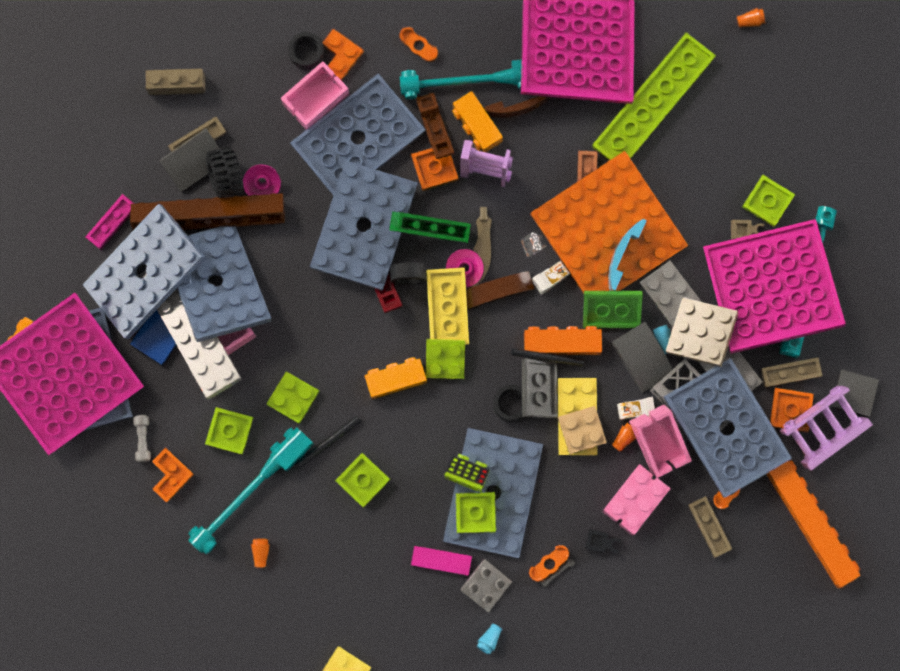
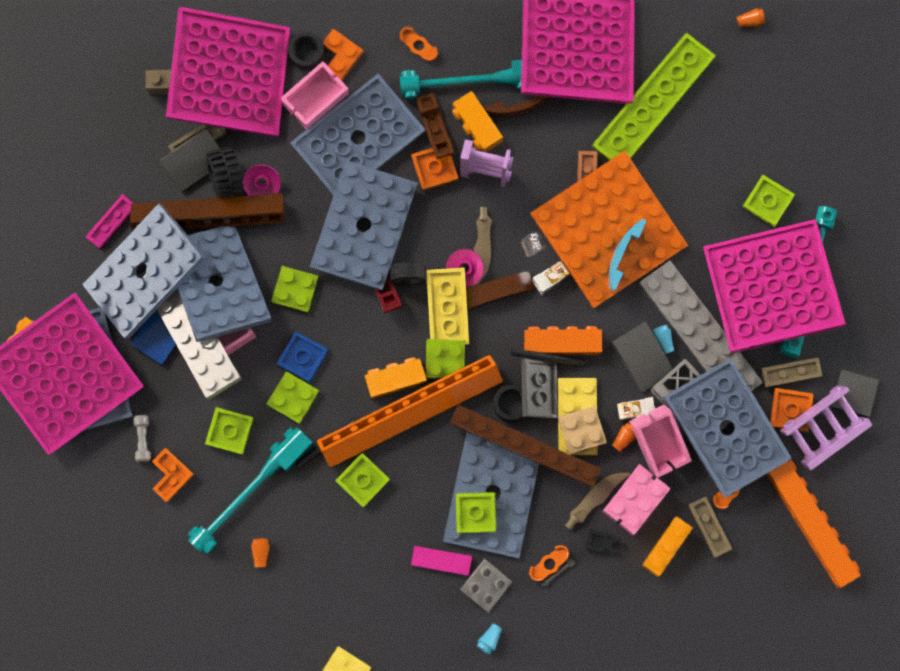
green brick [389,211,471,243] -> none
slope [445,454,490,493] -> none
bright green plate [583,291,643,328] -> none
plate [666,298,739,367] -> none
dark tan plate [731,220,764,240] -> none
none -> dark pink plate [166,7,290,137]
none -> lime plate [271,266,319,313]
none -> blue tile [276,331,329,383]
none -> orange brick [317,355,503,467]
none -> reddish brown brick [450,405,601,488]
none -> dark tan sword [565,473,630,531]
none -> light orange brick [641,517,692,577]

